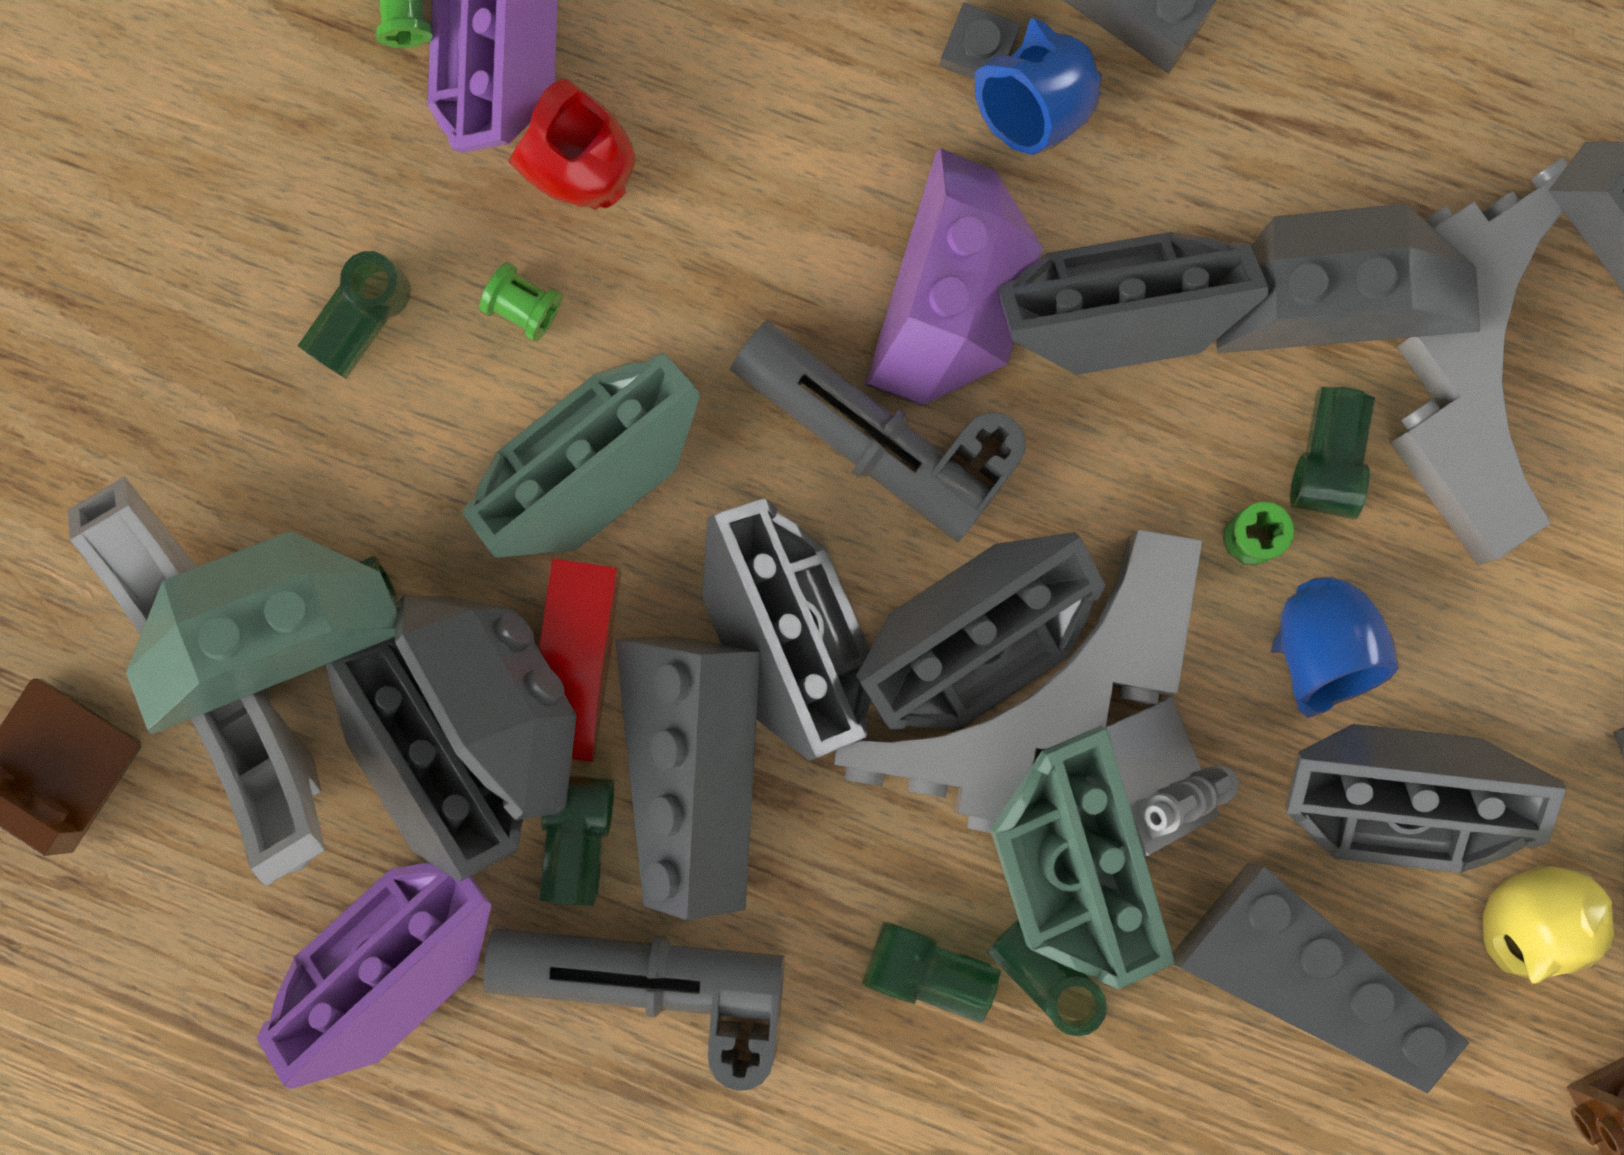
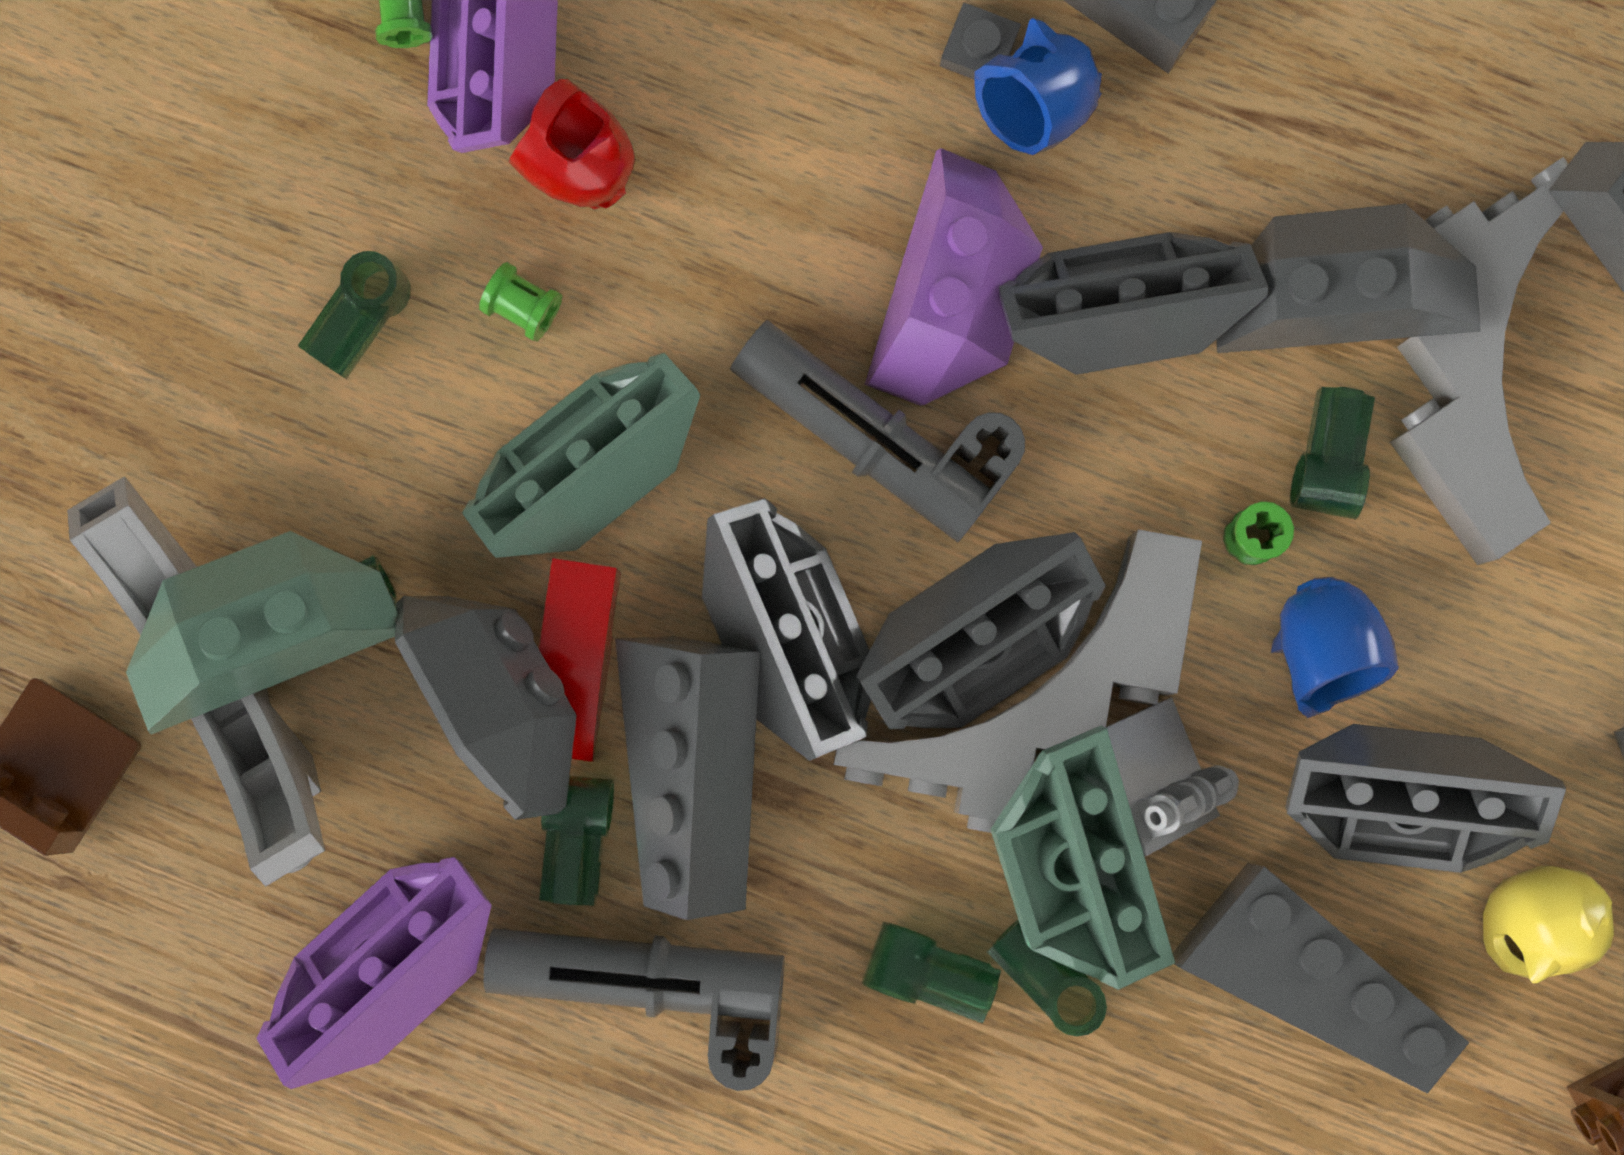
dark grey wedge [325,637,523,882] -> none

